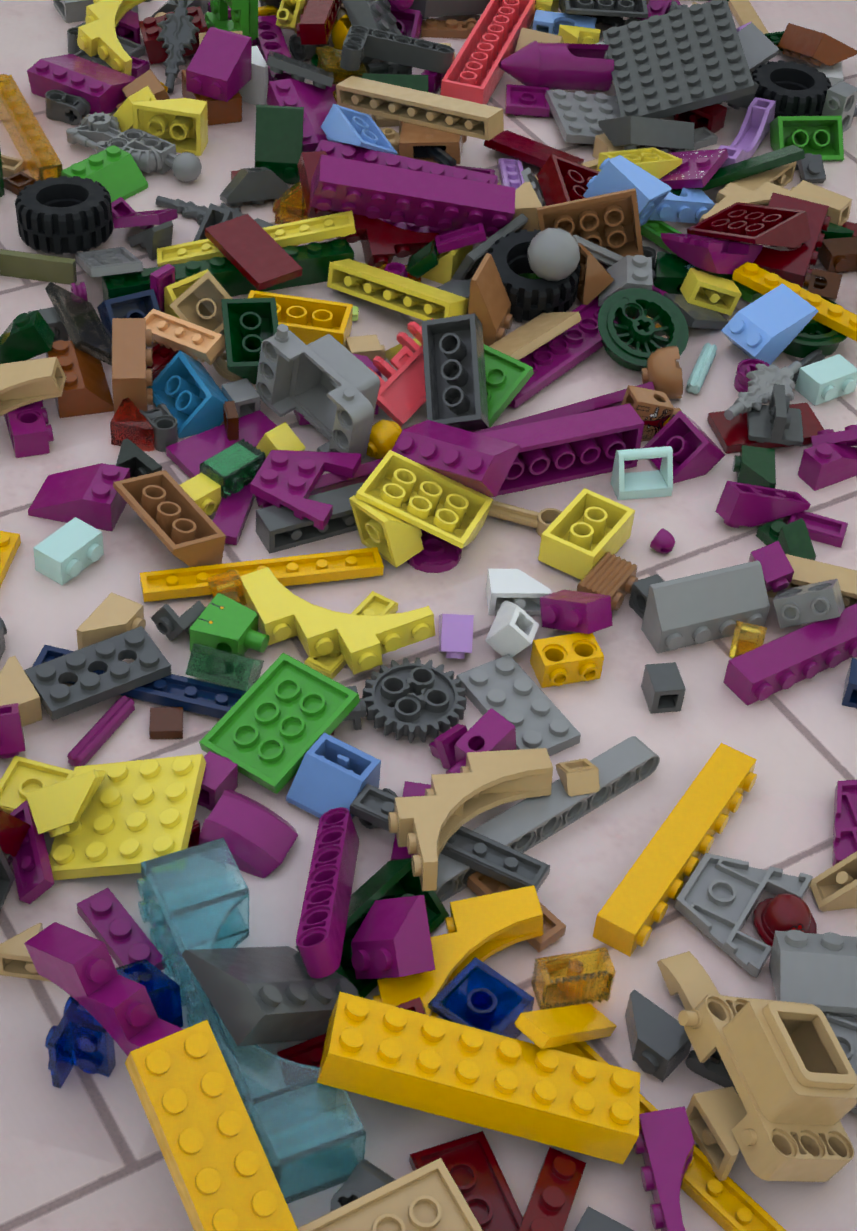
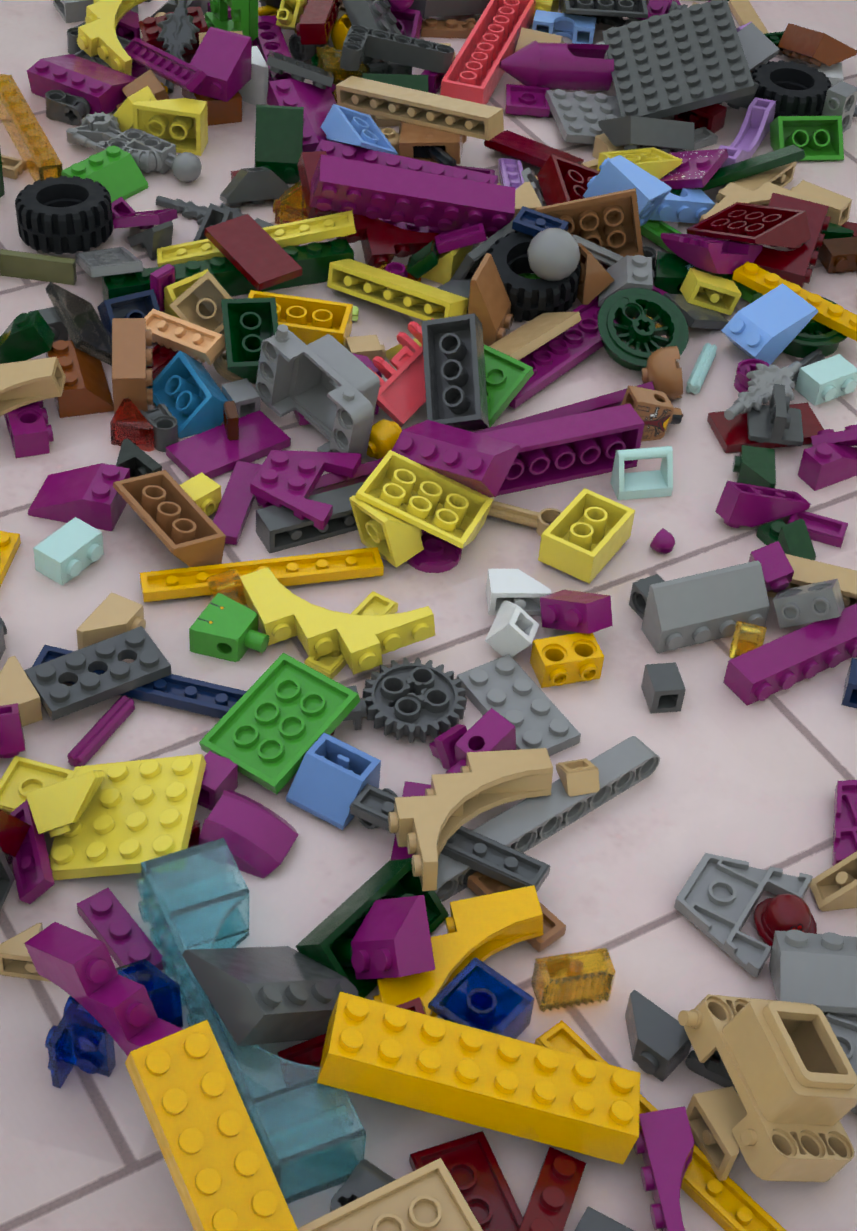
reddish brown tile [3,171,37,195] -> none
magenta bush [71,282,88,306] -> none
reddish brown tile [149,707,183,739] -> none
dark grey bracket [151,600,206,641] -> none
clear green brick [186,643,264,691] -> none
clear green brick [200,438,266,499] -> none
light yellow brick [256,422,306,459] -> none
magenta beam [296,807,360,978] -> none
lavender slope [439,614,474,659] -> none
yellow tile [514,1003,617,1049] -> none
light yellow slope [558,24,601,44] -> none
medium nougat brick [577,552,638,611] -> none
yellow brick [593,743,757,957] -> none
magenta slope [643,410,725,484] -> none
tan slope [657,951,720,1011] -> none
dark grey bracket [795,153,826,184] -> none
reddish brown brick [803,268,842,301] -> none
none -> magenta tile [124,37,207,92]
none -> dark blue plate [512,206,569,237]

